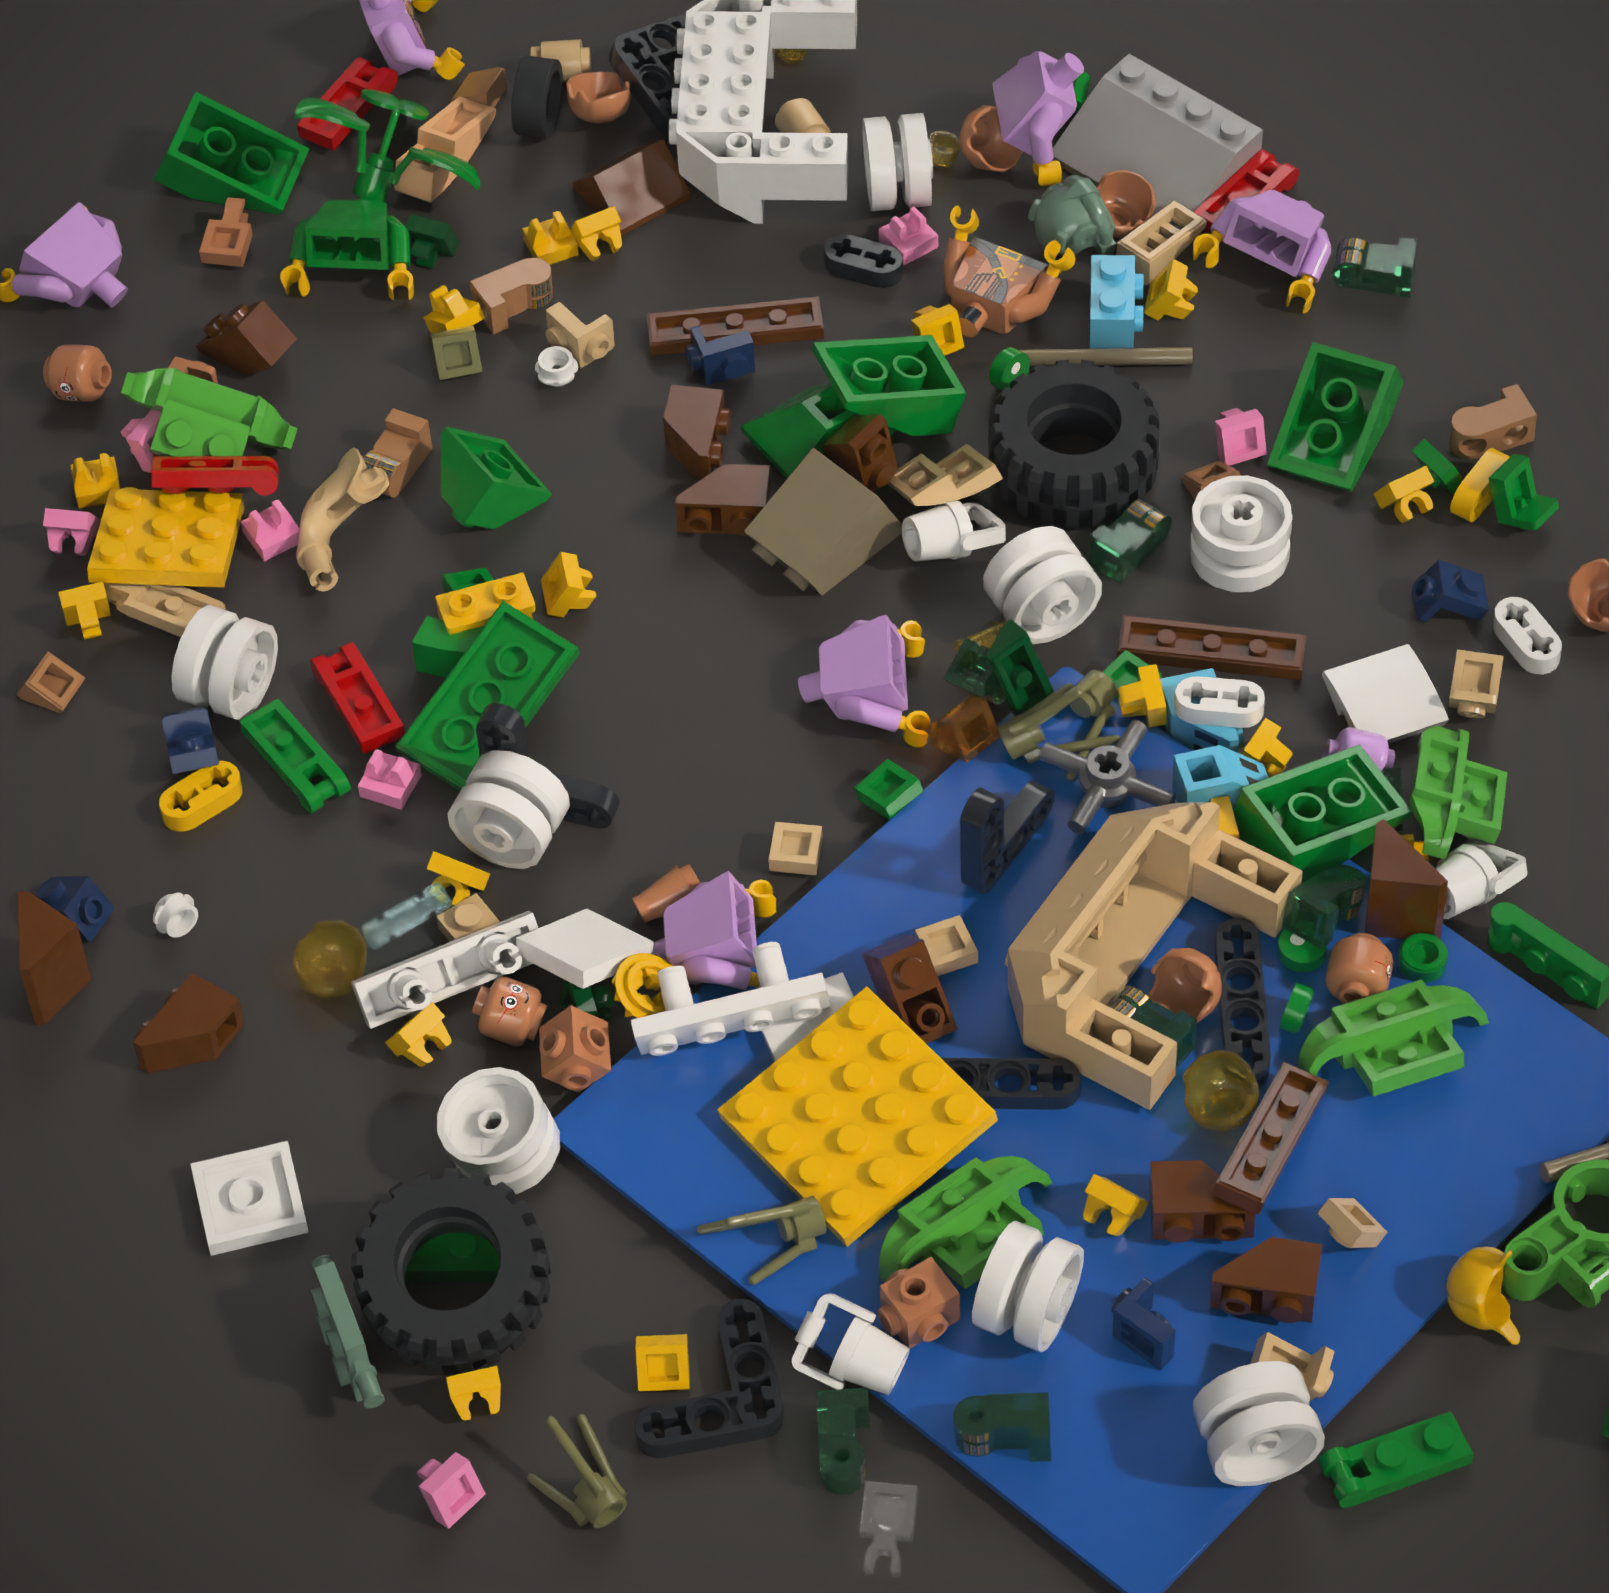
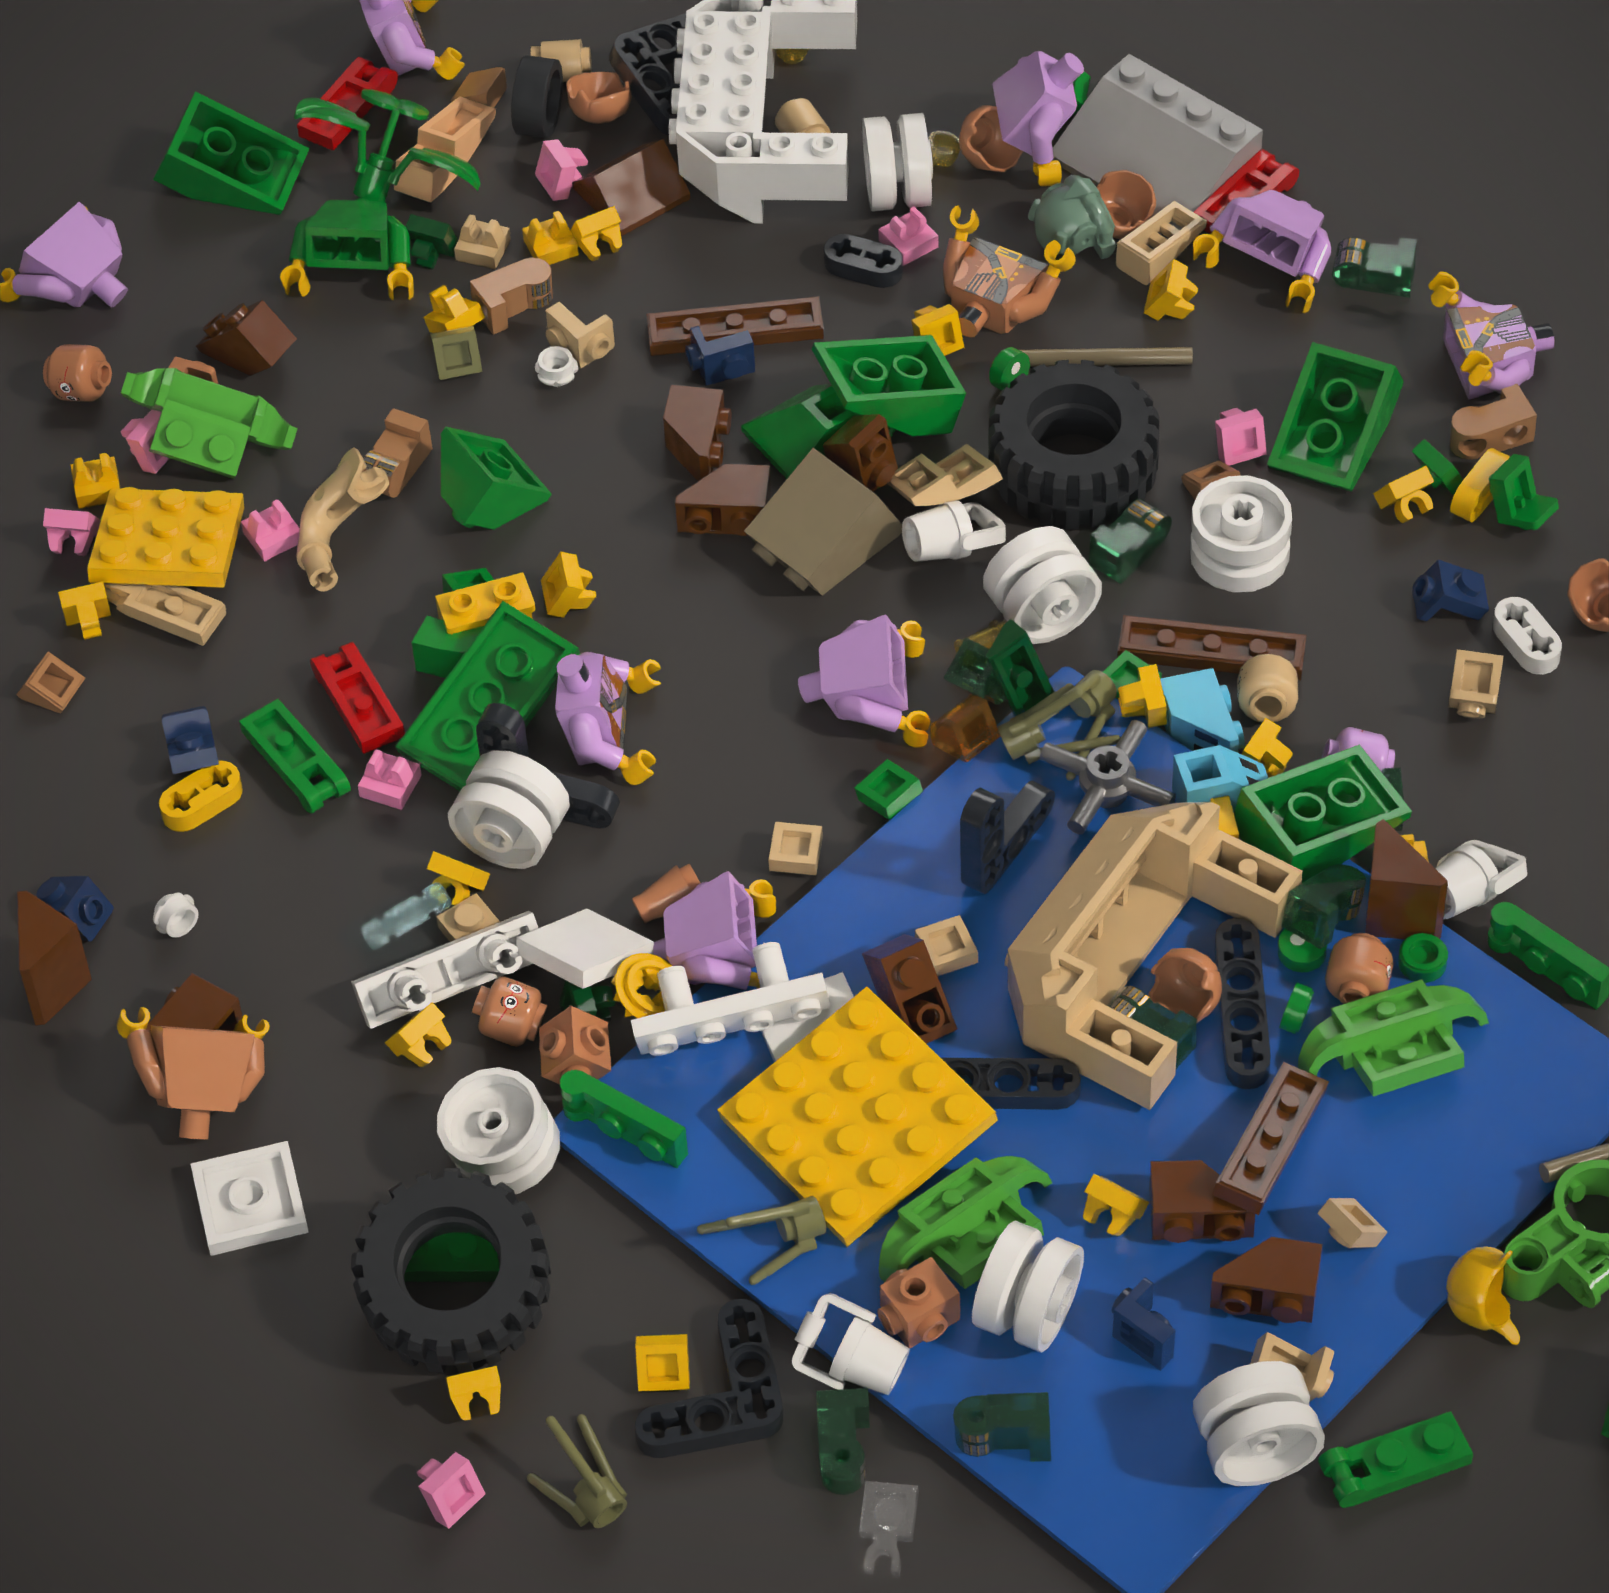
red plate [151,456,279,496] -> none
white wheel [171,605,278,720] -> none
nougat plate [199,197,253,267] -> none
clear yellow hair [293,920,367,998] -> none
sand green plate [310,1255,385,1408] -> none
medium azure brick [1090,255,1144,349] -> none
white beam [1175,676,1265,728] -> none
clear yellow hair [1183,1050,1259,1132] -> none
white slope [1322,644,1449,744] -> none
bright green plate [1409,725,1508,860] -> none
none -> nougat torso [117,1007,270,1139]
none -> tan tile [454,214,511,269]
none -> bright pink tile [535,139,588,201]
none -> lavender torso [555,652,661,785]
none -> green plate [560,1070,688,1168]
none -> tan head [1237,654,1298,722]
none -> torso [1428,272,1554,400]

